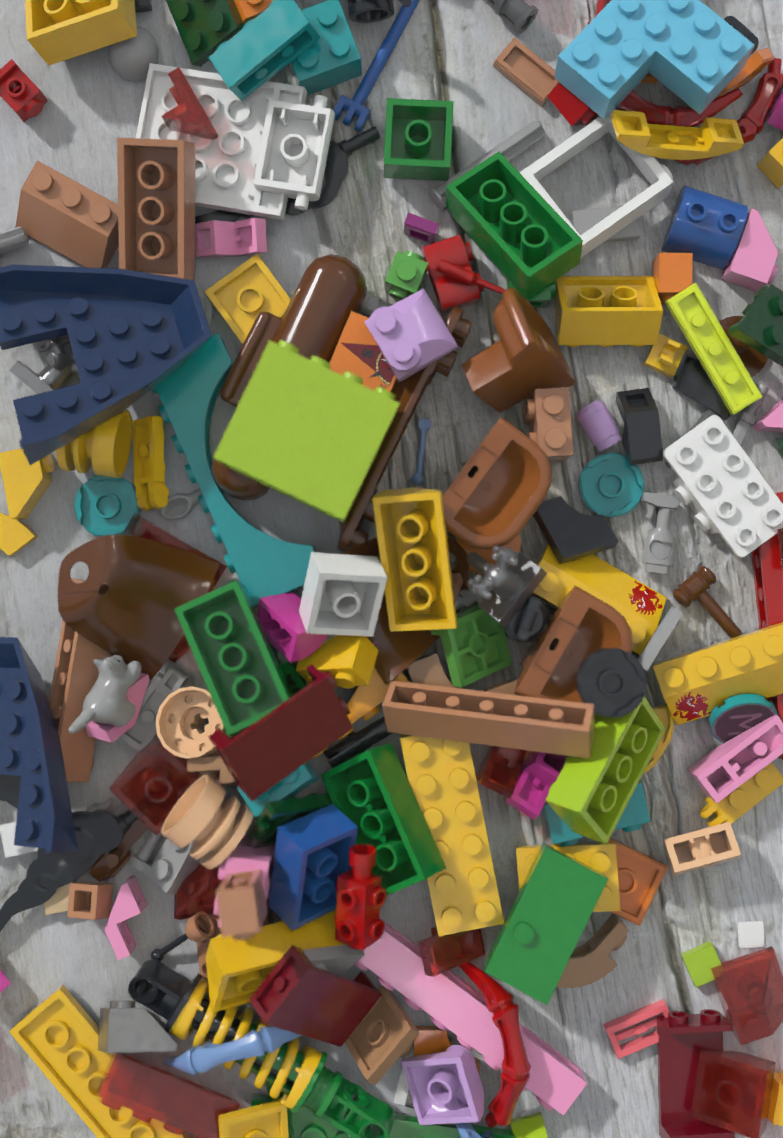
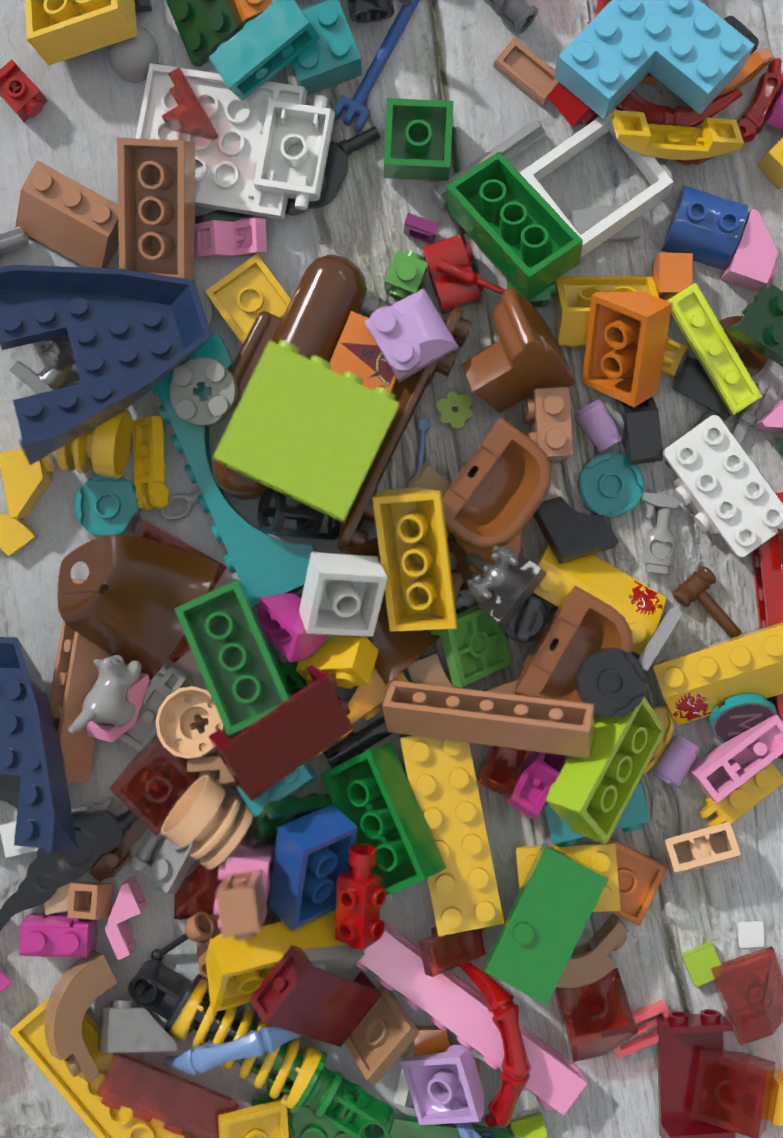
none -> dark pink brick [20,913,98,958]
none -> medium nougat arch [45,951,118,1082]
none -> light grey plate [170,358,239,426]
none -> black piece [258,488,340,541]
none -> tan tile [407,464,450,495]
none -> lime plant [436,391,473,429]
none -> clear red slope [555,968,638,1062]
none -> orange slope [582,292,672,408]
none -> lavender piece [653,735,700,788]

